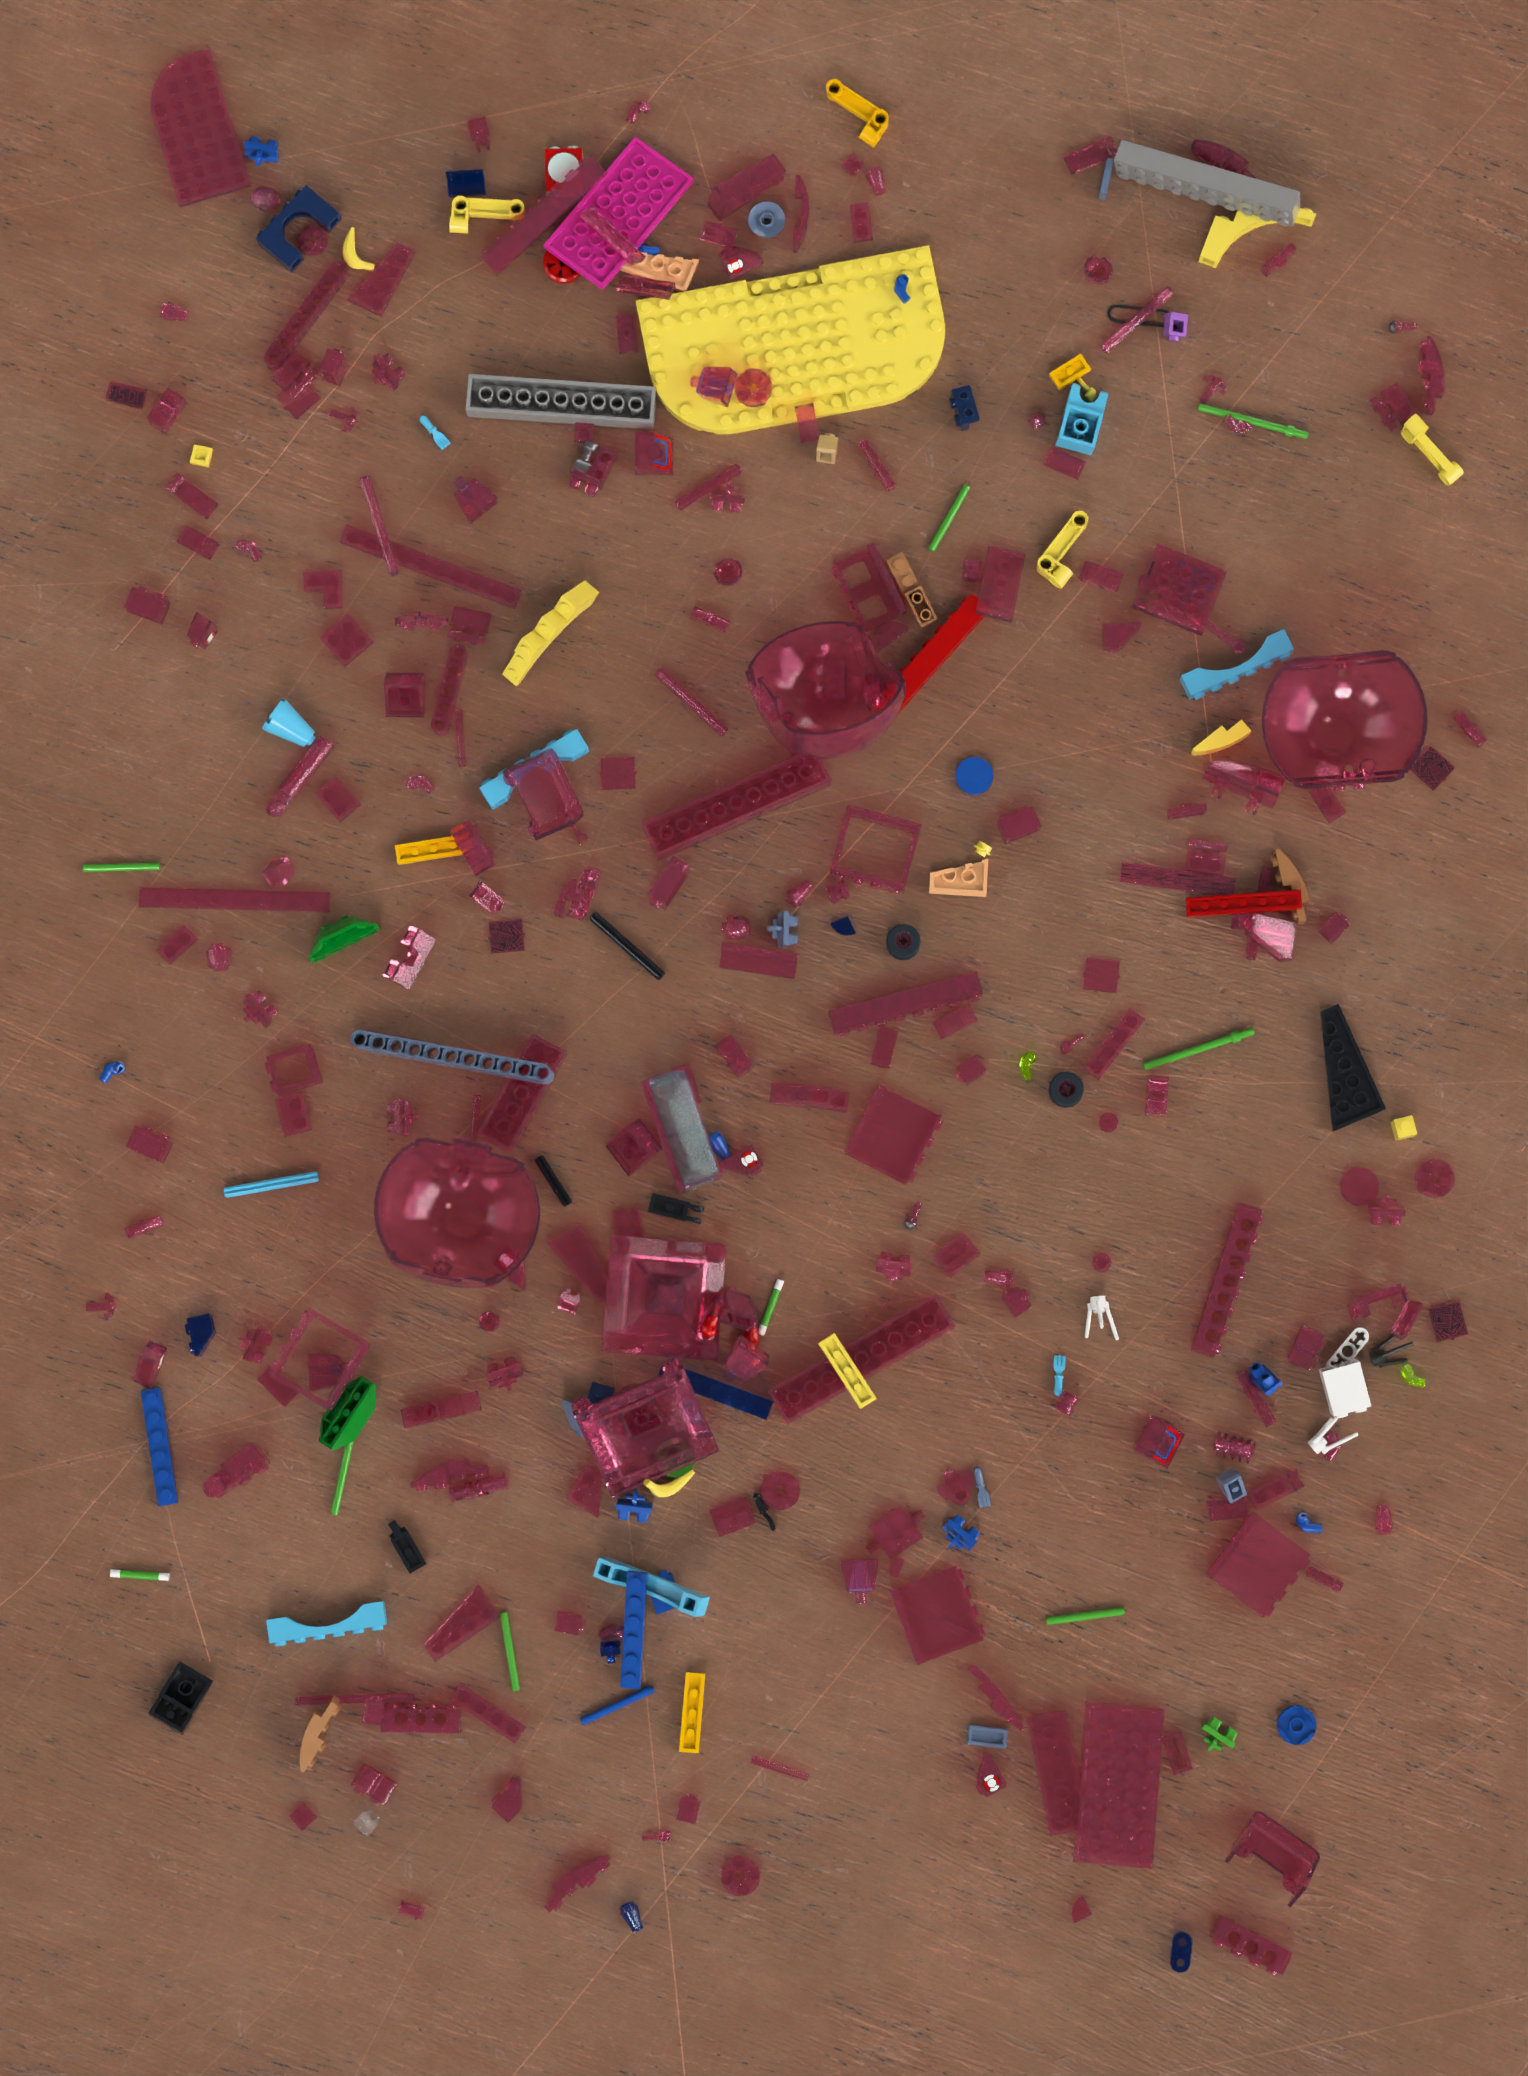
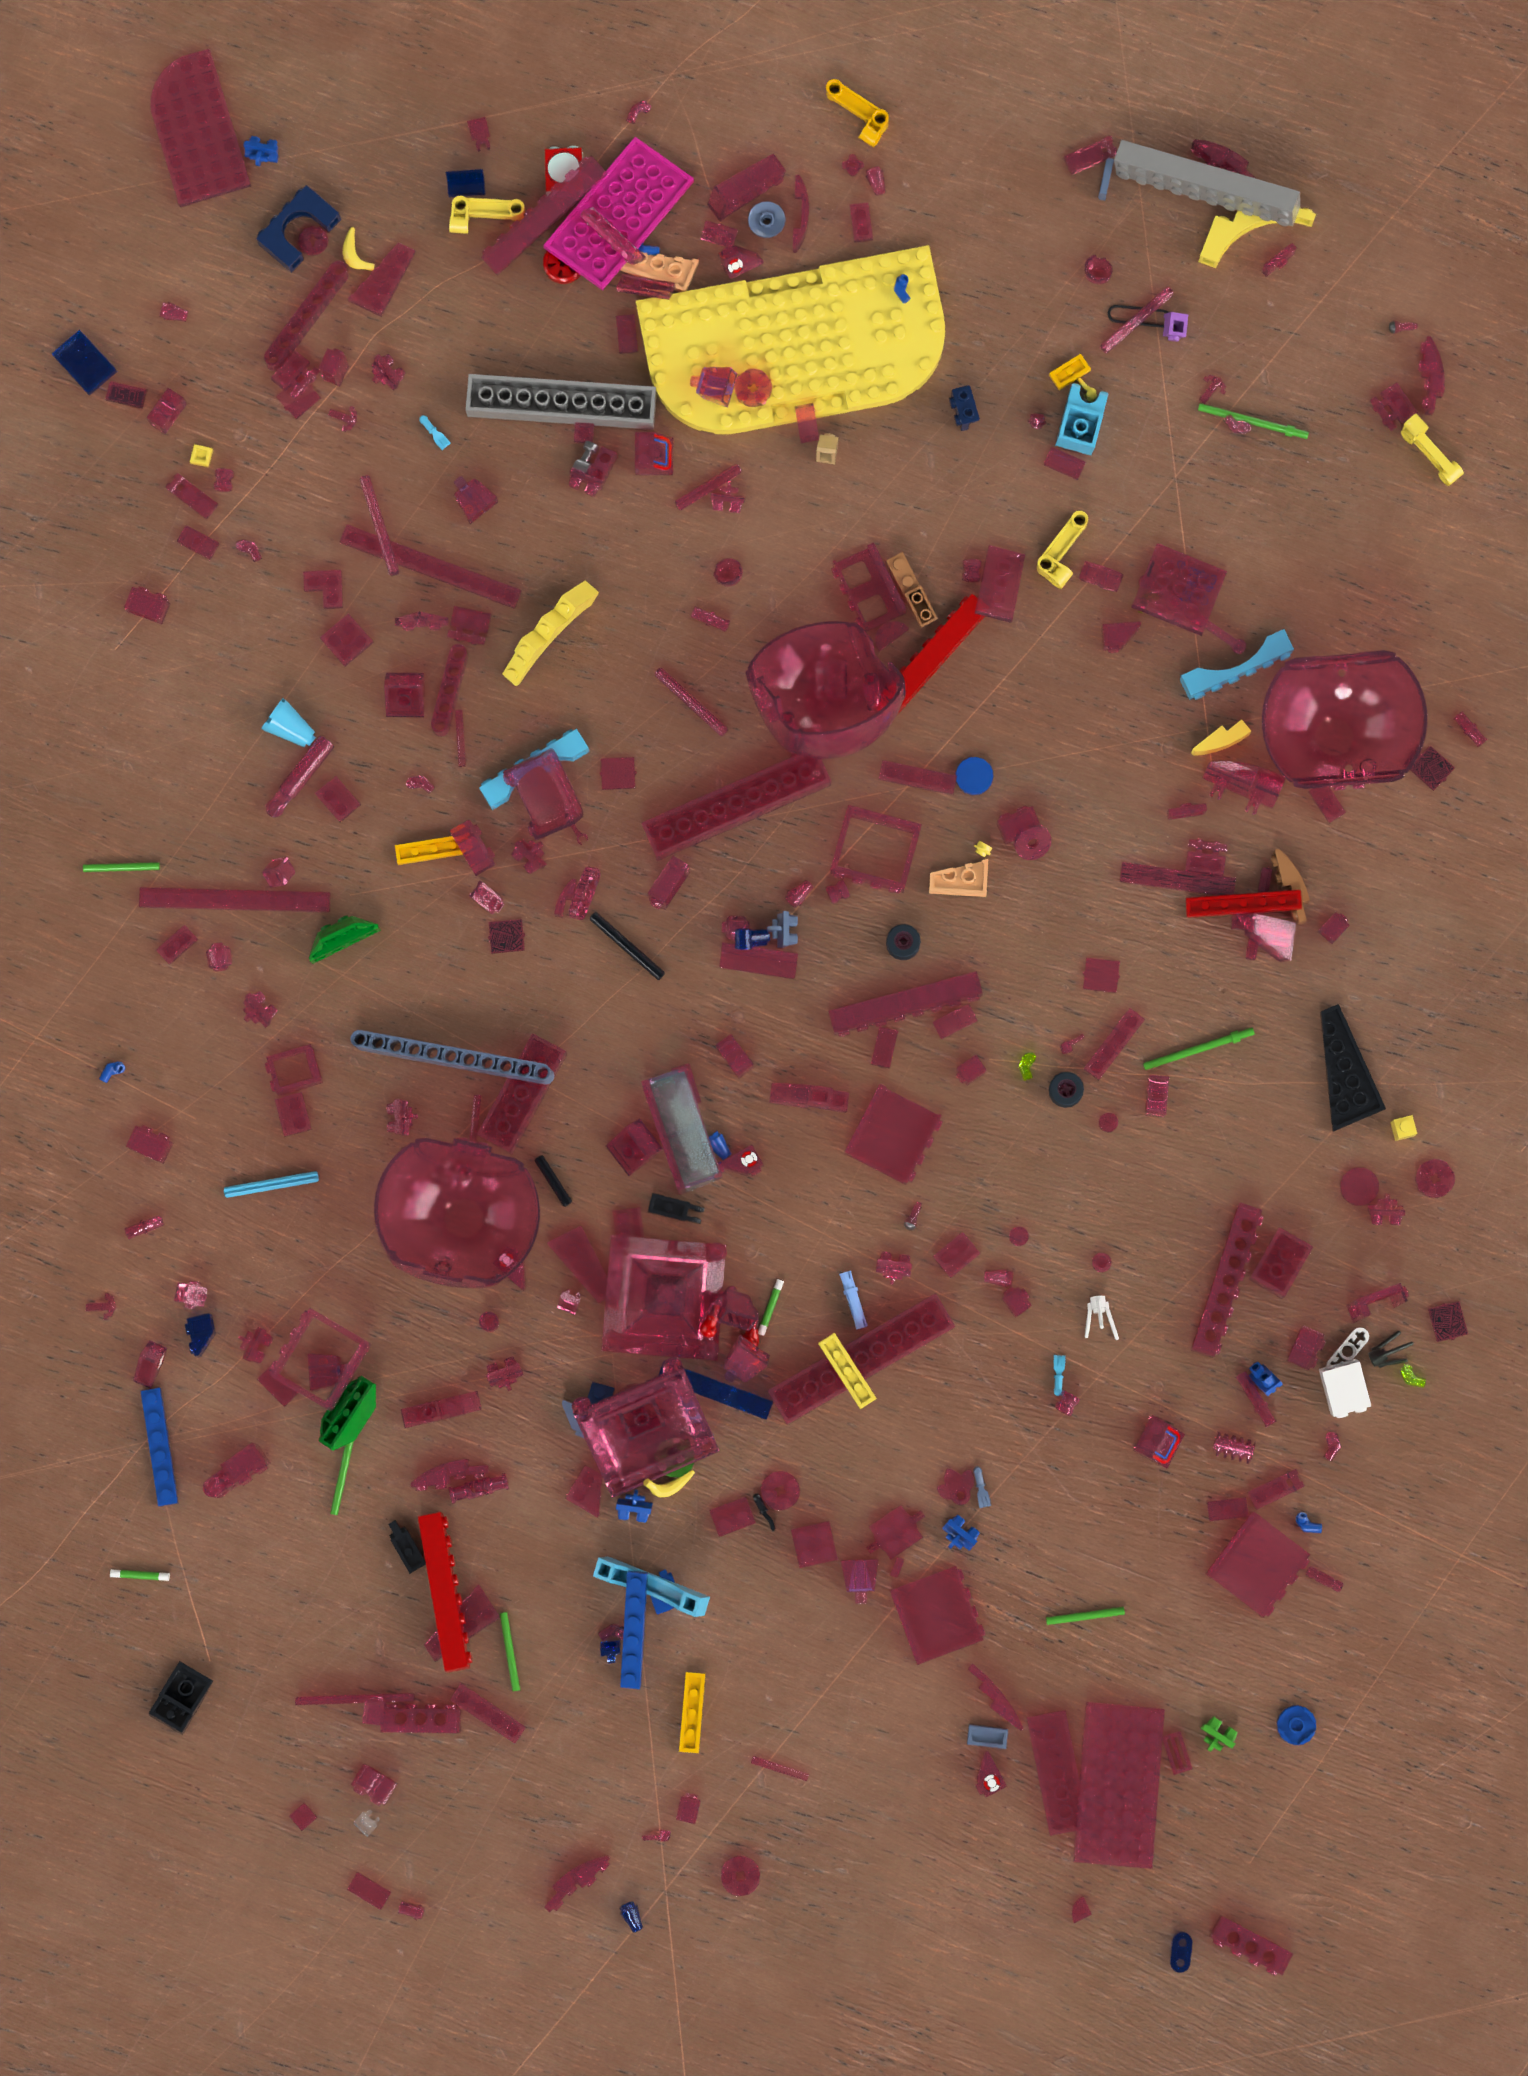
clear pink slope [187,612,218,649] -> none
clear pink head [251,186,280,212] -> none
medium azure arch [266,1601,388,1647] -> none
medium nougat slope [300,1695,341,1773] -> none
clear pink arch [383,926,436,990] -> none
clear pink slope [491,1776,523,1823] -> none
clear pink brick [554,1611,585,1635] -> none
blue bar [580,1685,655,1725] -> none
clear blue tile [831,916,856,936] -> none
clear pink pin [857,438,897,492] -> none
bright green bar [928,484,970,552] -> none
sand blue slope [1216,1468,1247,1504] -> none
clear pink windscreen [1225,1811,1320,1908] -> none
white plant [1307,1417,1358,1454] -> none
clear pink cone [1375,1505,1394,1535] -> none
clear pink slope [1390,1301,1423,1340] -> none
none -> clear blue plate [52,329,117,396]
none -> clear pink brick [174,1281,208,1310]
none -> clear pink wheel [213,468,234,492]
none -> clear pink tile [347,1872,392,1910]
none -> red brick [418,1512,473,1673]
none -> clear pink hips [511,840,547,874]
none -> clear blue piece [735,929,770,950]
none -> clear pink brick [791,1521,838,1568]
none -> light blue pin [839,1271,868,1330]
none -> clear pink plate [879,760,957,795]
none -> clear pink tile [1009,1227,1029,1246]
none -> clear pink tile [1014,824,1051,860]
none -> clear pink brick [1248,1227,1313,1299]

